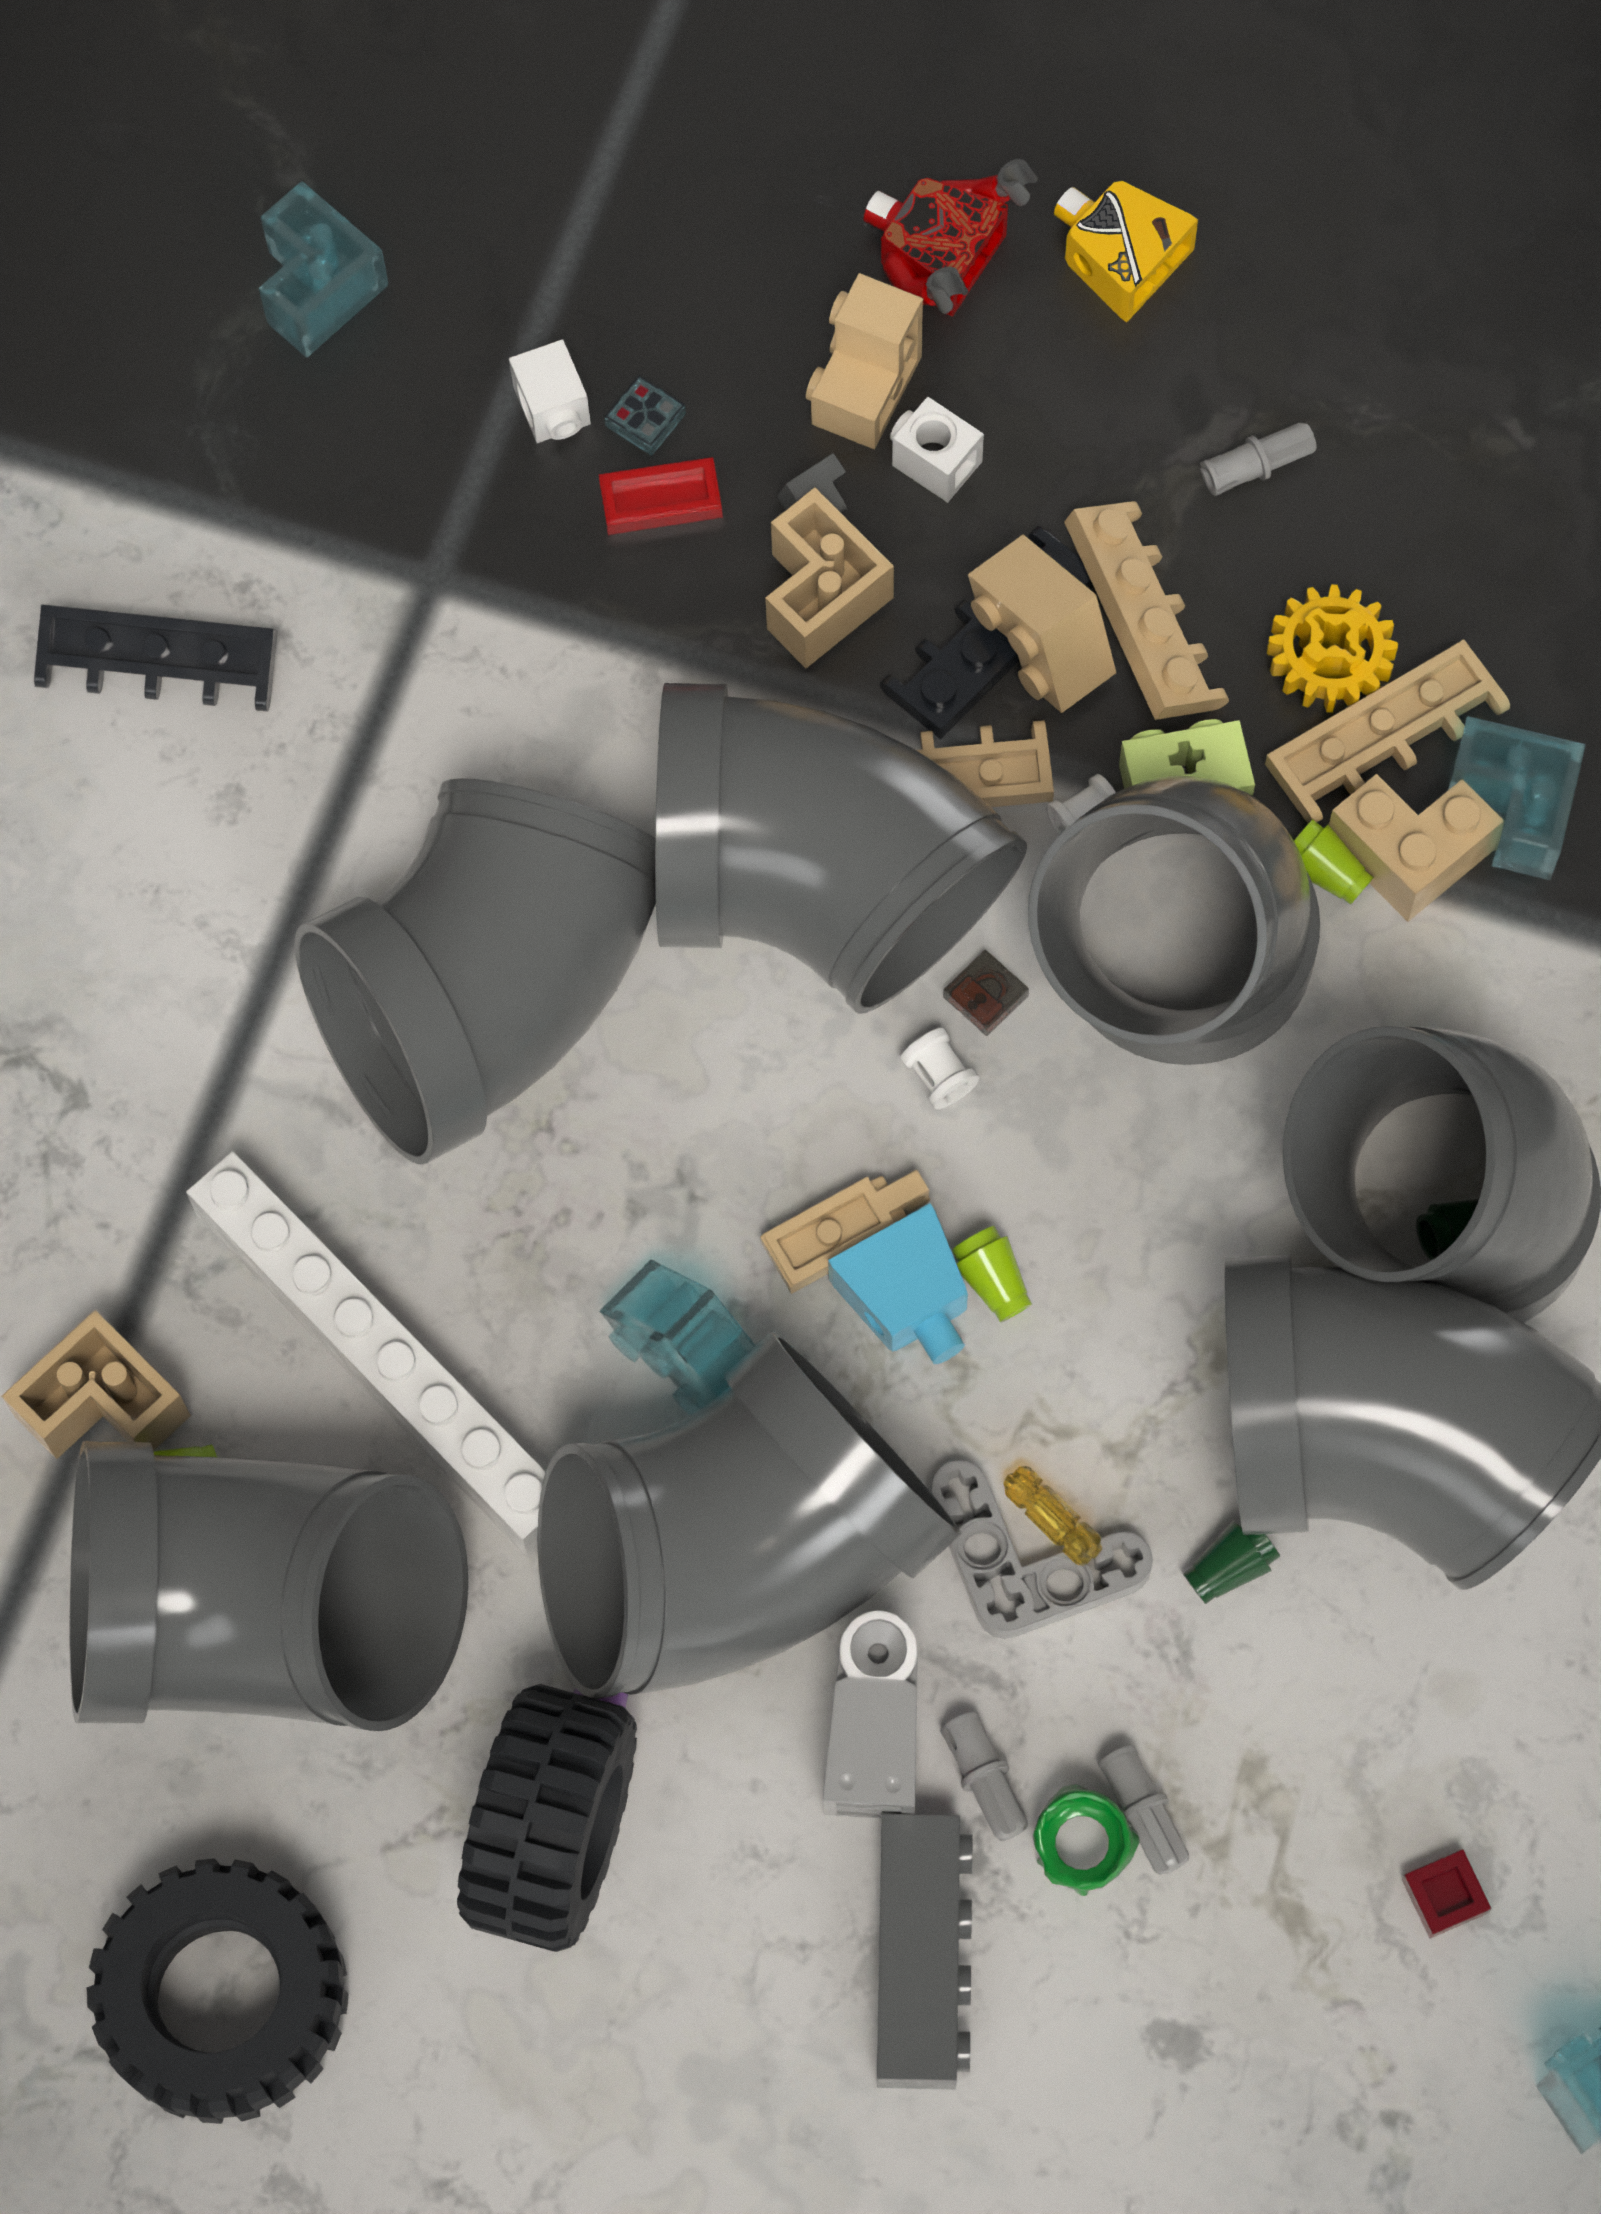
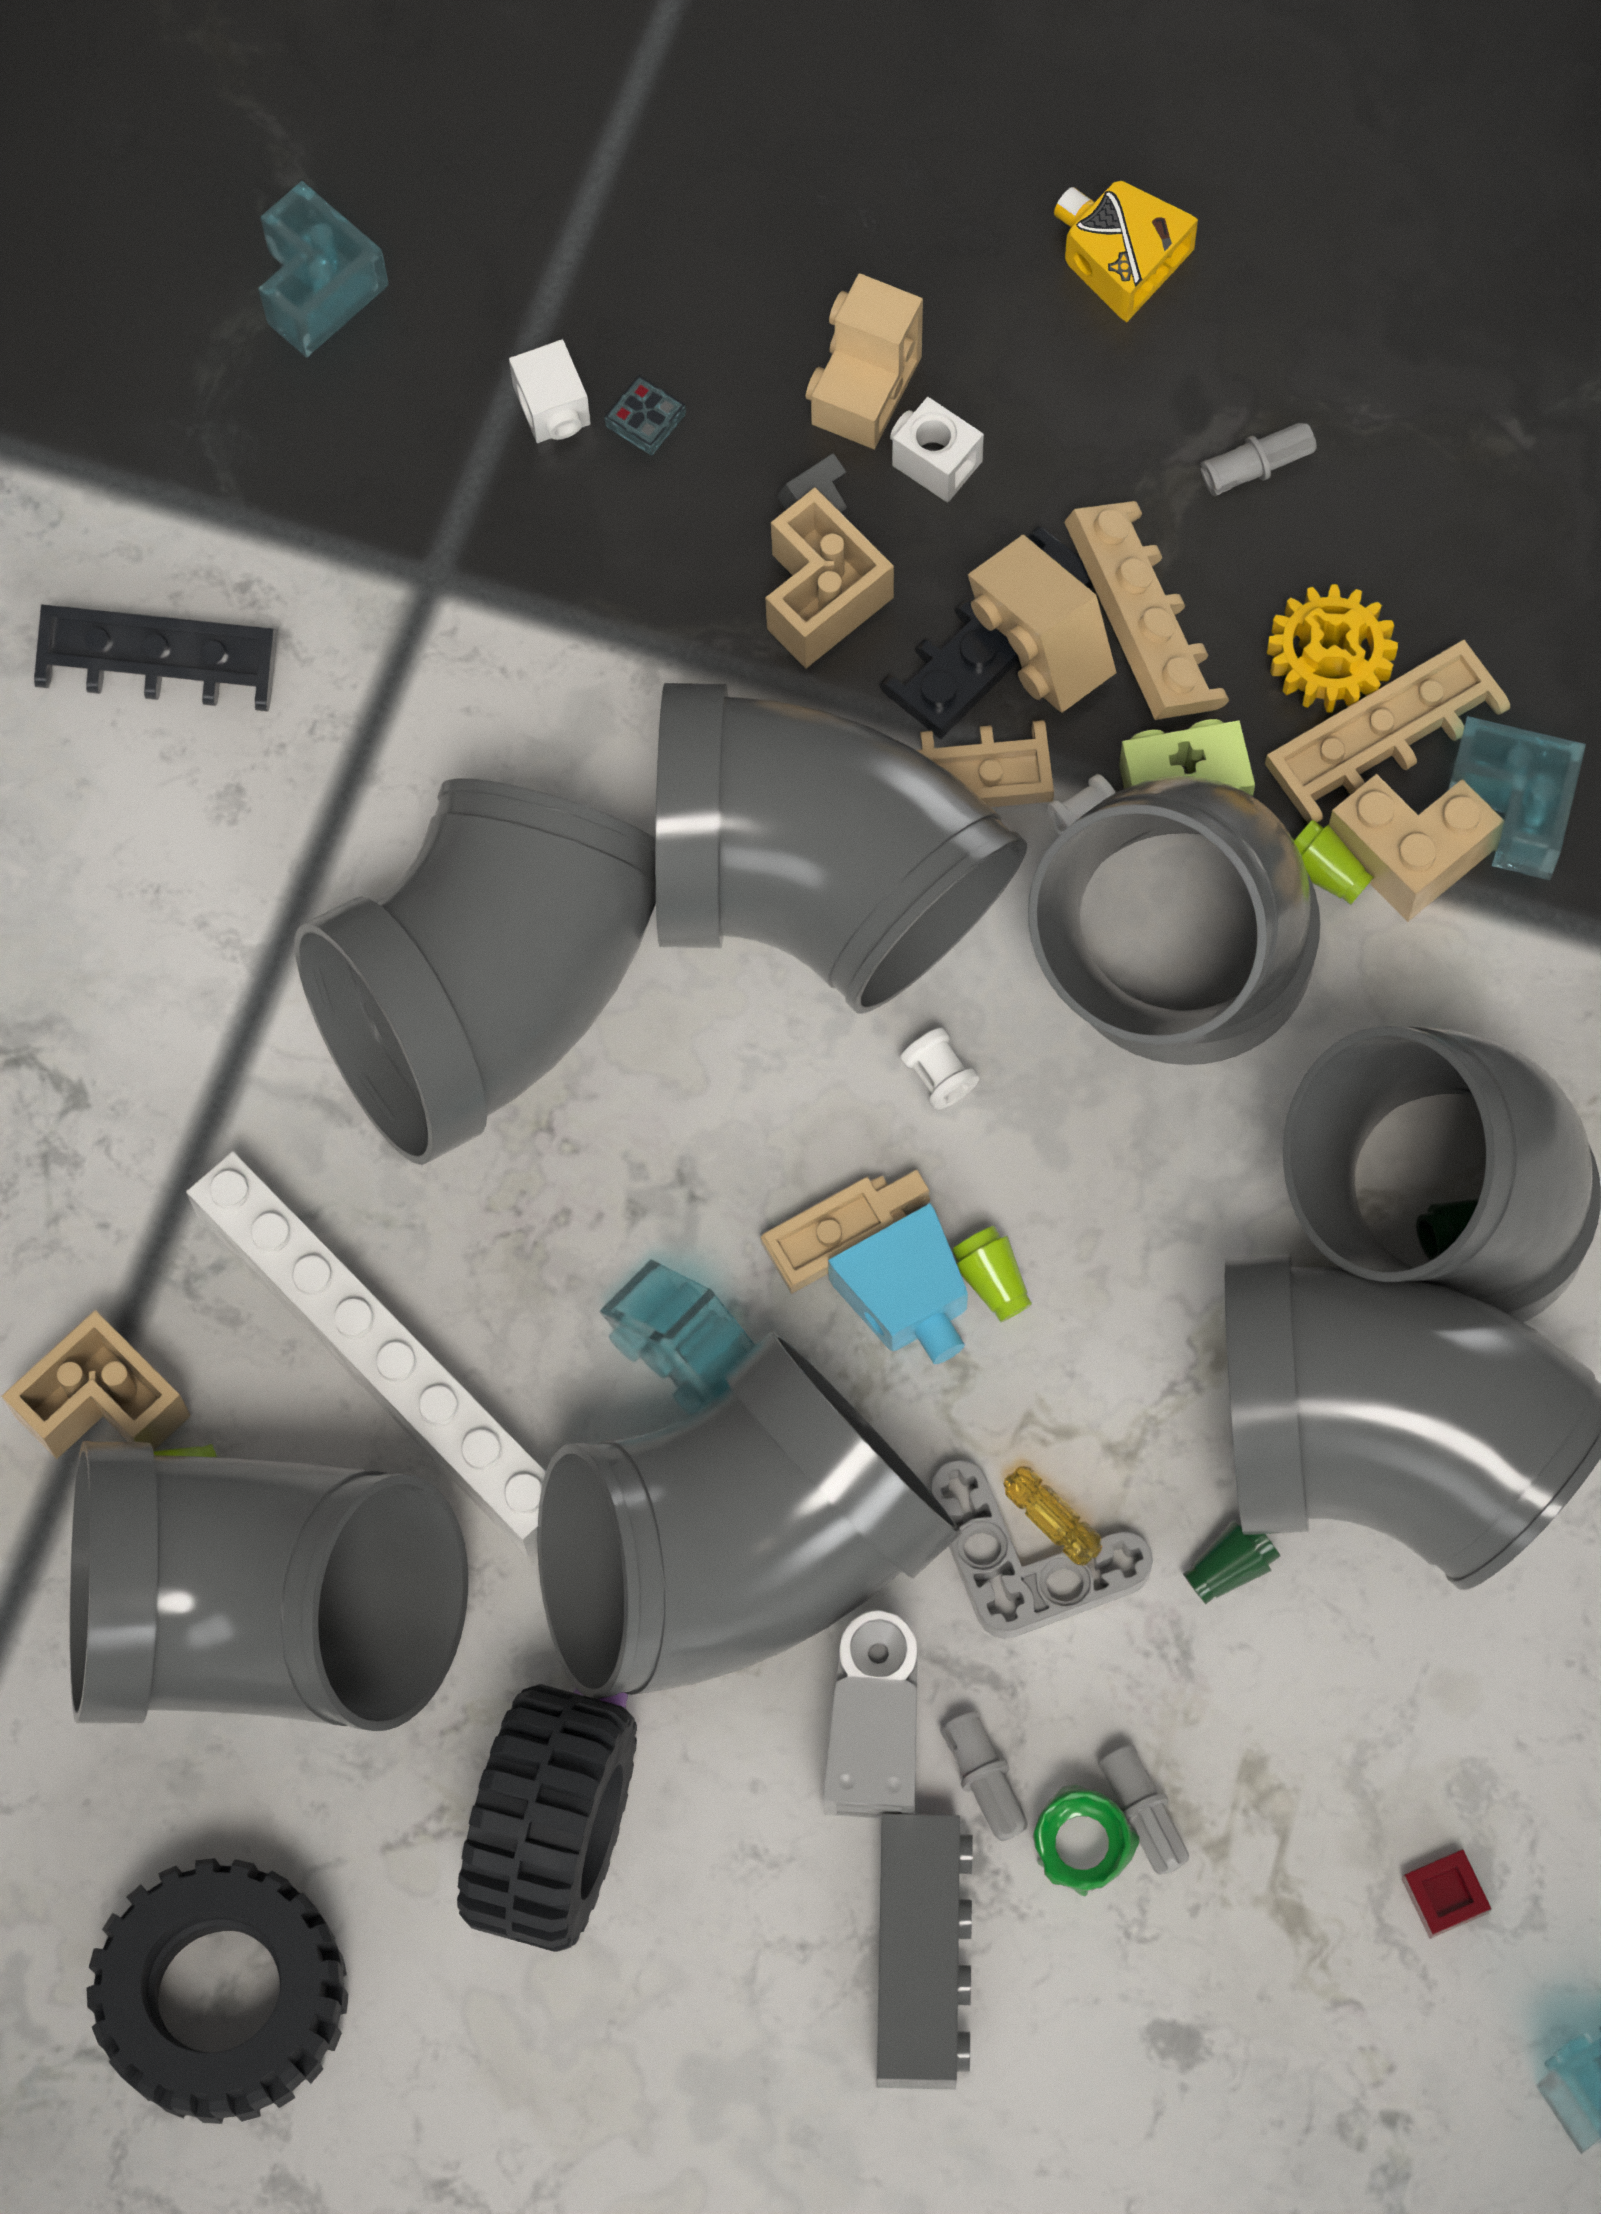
red tile [599,457,723,535] -> none
torso [863,159,1038,317] -> none
clear smoke tile [943,949,1029,1036] -> none

